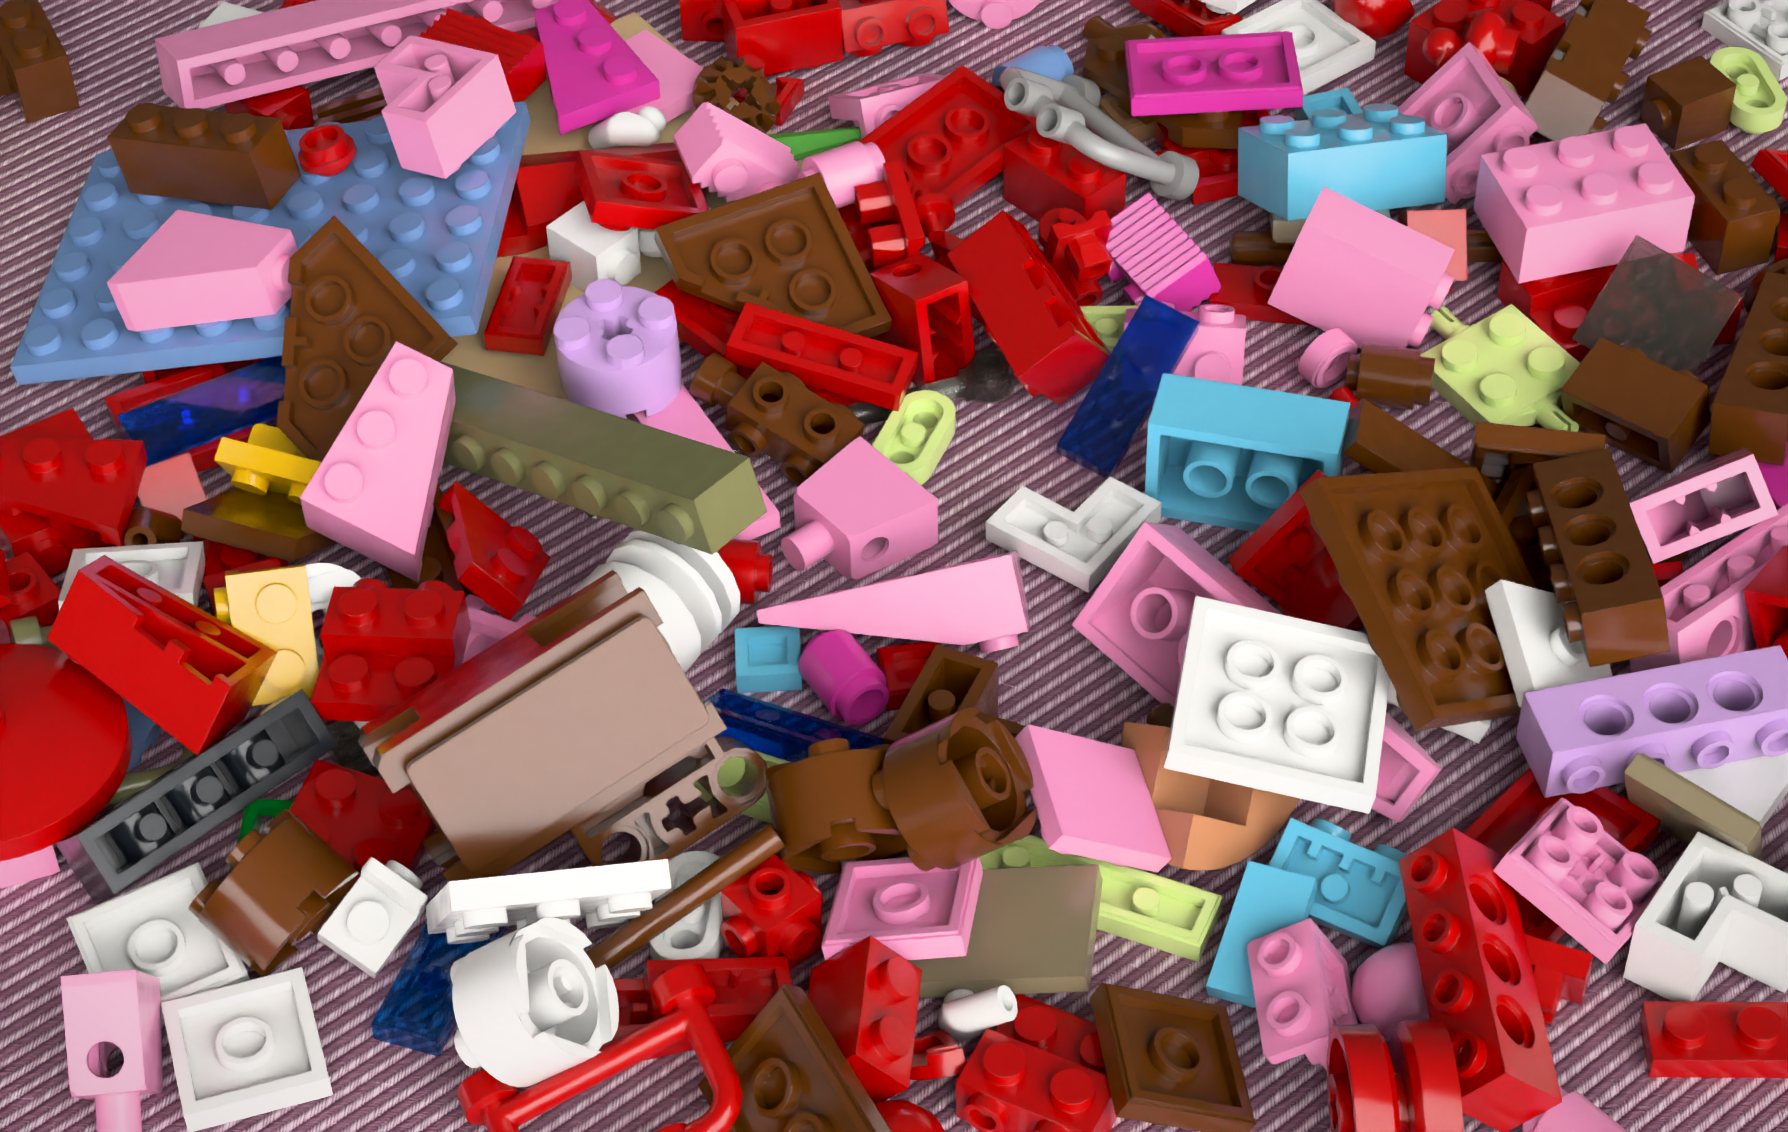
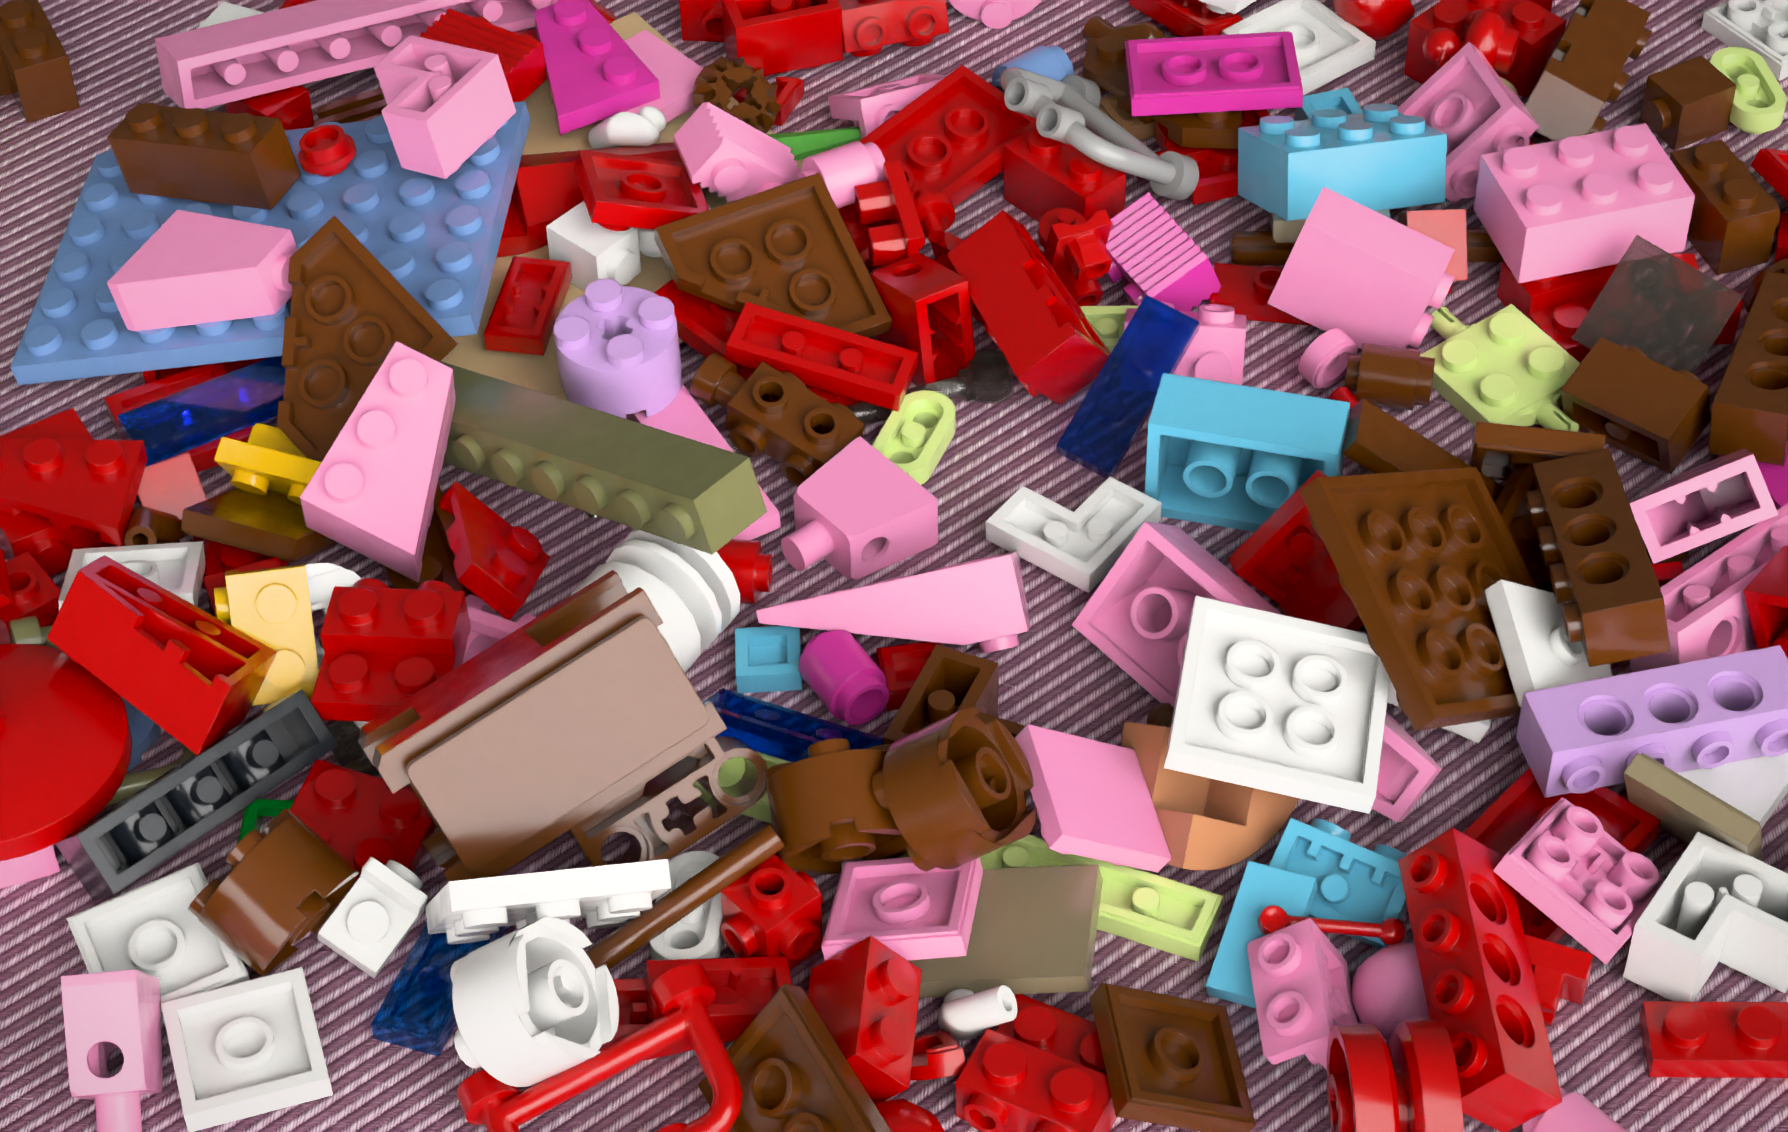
none -> red hinge [1257,905,1406,945]

